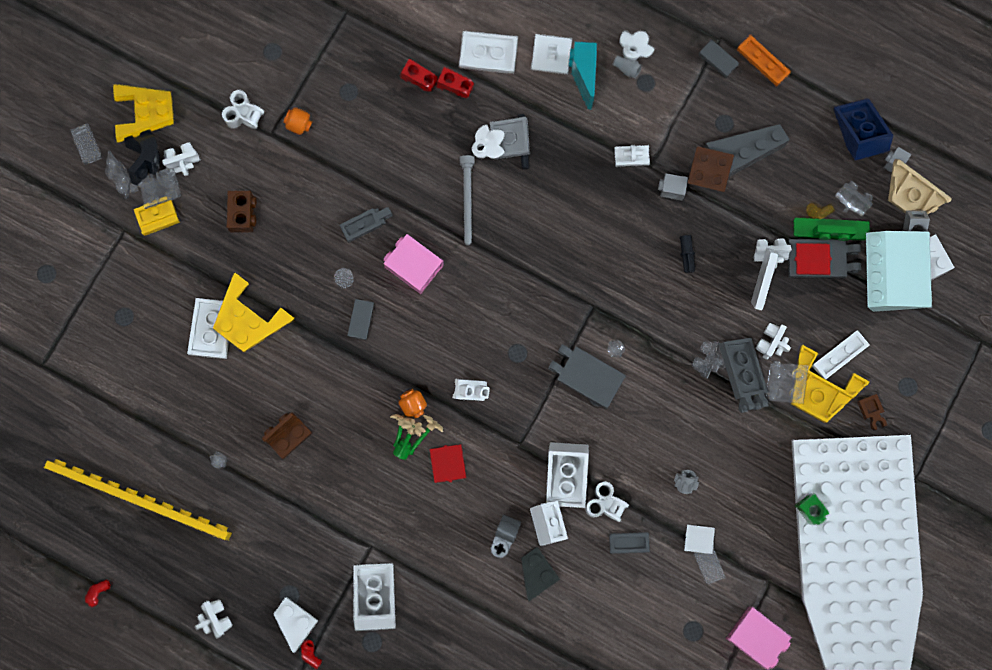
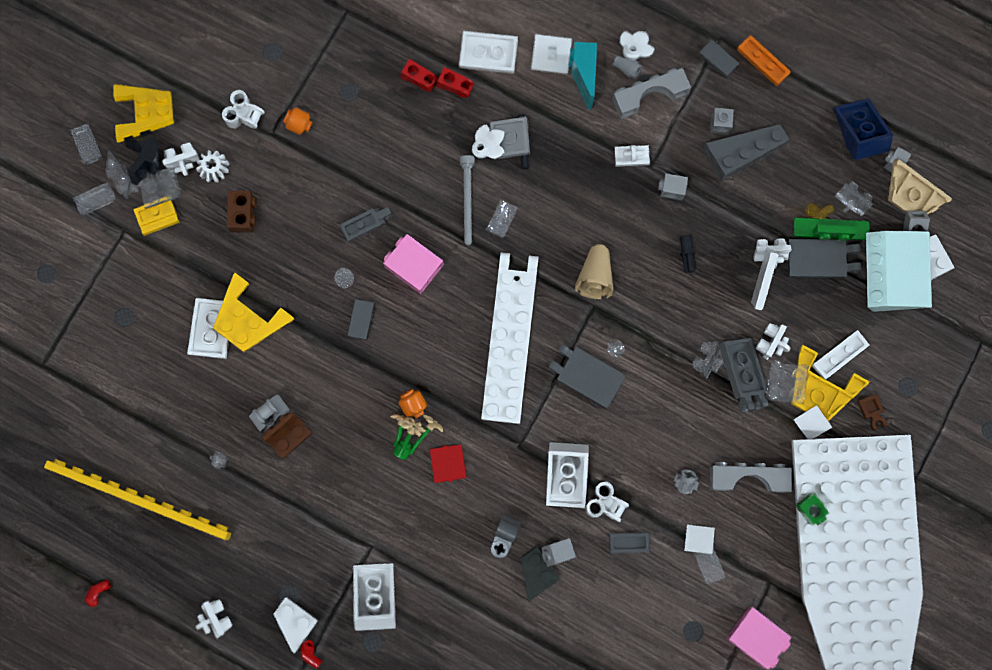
white hips [453,379,490,401] -> none
white panel [530,500,568,546] -> none
reddish brown bracket [687,146,734,192] -> none
red piece [794,243,832,275] -> none
none -> clear tile [73,182,117,216]
none -> white gear [196,150,229,183]
none -> light grey piece [249,395,290,433]
none -> white hinge [481,252,538,424]
none -> clear hips [486,200,518,239]
none -> light grey brick [542,538,576,567]
none -> tan cone [575,244,613,299]
none -> light grey arch [612,68,691,120]
none -> light grey brick [710,108,734,135]
none -> light grey arch [710,462,792,493]
none -> white sticker [794,405,832,440]

